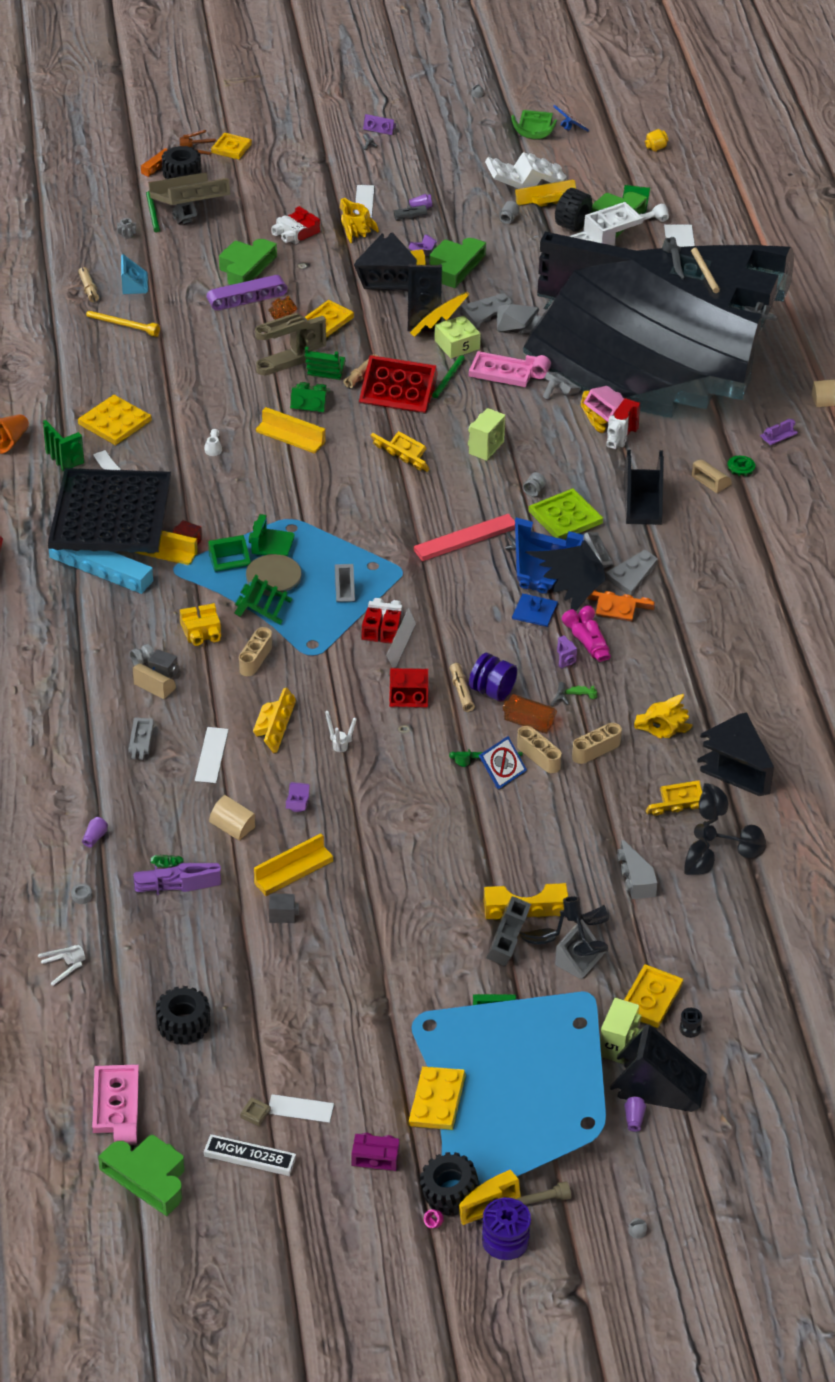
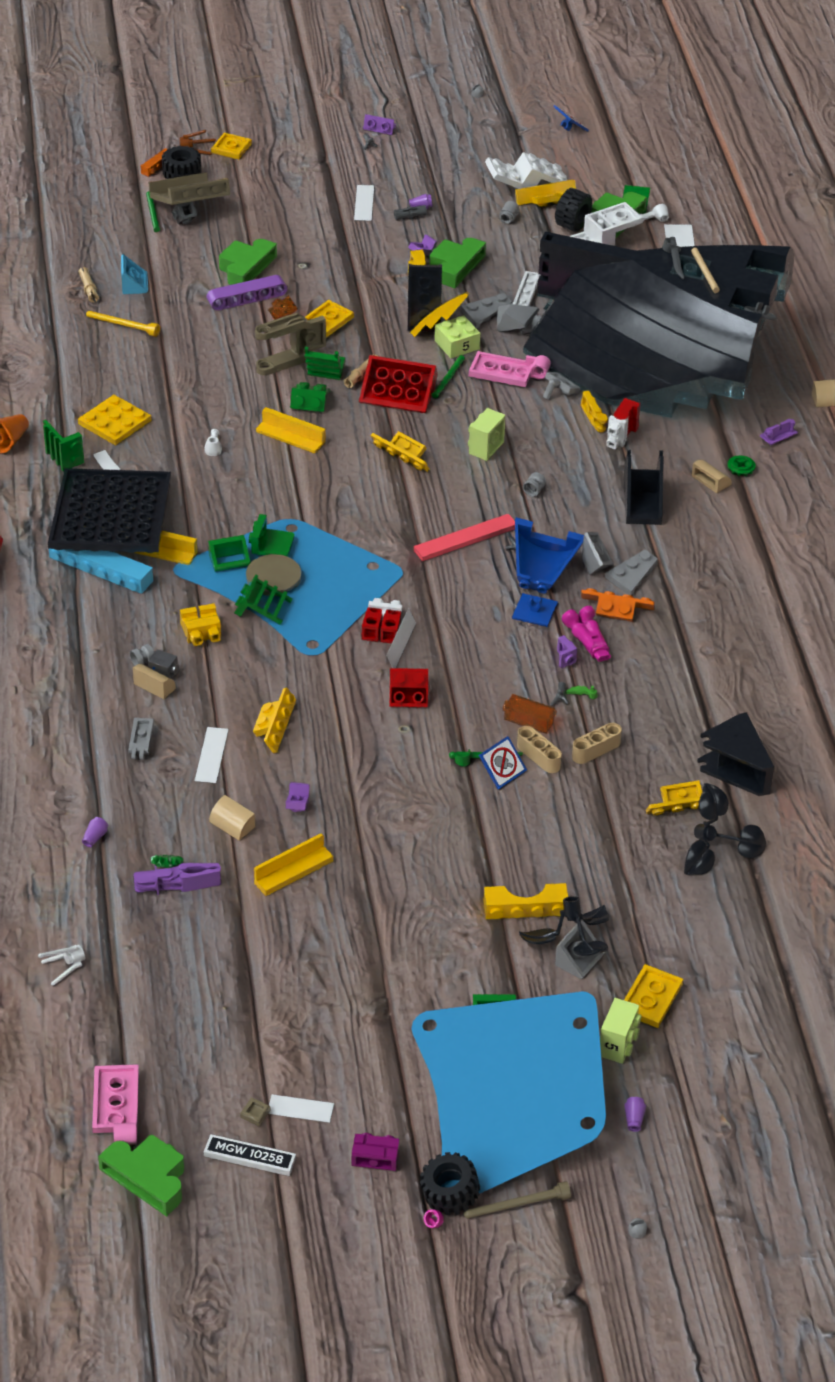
light grey tile [71,884,92,904] -> none
light grey gear [117,218,136,238] -> none
black tyre [156,986,211,1044] -> none
clear red brick [173,520,202,545] -> none
tan beam [239,627,272,676] -> none
flat silver brick [269,894,299,923] -> none
hips [272,206,320,244] -> none
white plant [325,711,357,752] -> none
light grey slope [335,564,355,602] -> none
yellow piece [340,198,379,243] -> none
black ladder [354,233,417,290] -> none
yellow plate [409,1066,466,1130] -> none
tan pin [449,663,475,712] -> none
yellow slope [459,1169,520,1225] -> none
dark purple wheel [469,652,518,702] -> none
dark purple wheel [482,1197,531,1260] -> none
dark grey arch [486,896,531,966] -> none
bright green piece [511,110,557,139] -> none
black piece [525,540,606,611] -> none
lime plate [529,488,603,540] -> none
bright pink torso [584,386,624,422] -> none
black ladder [610,1024,707,1112] -> none
light grey slope [617,840,657,899] -> none
yellow piece [634,694,693,738] -> none
yellow head [645,129,669,152] -> none
black wheel [679,1007,702,1038] -> none
none -> white tile [513,271,540,306]

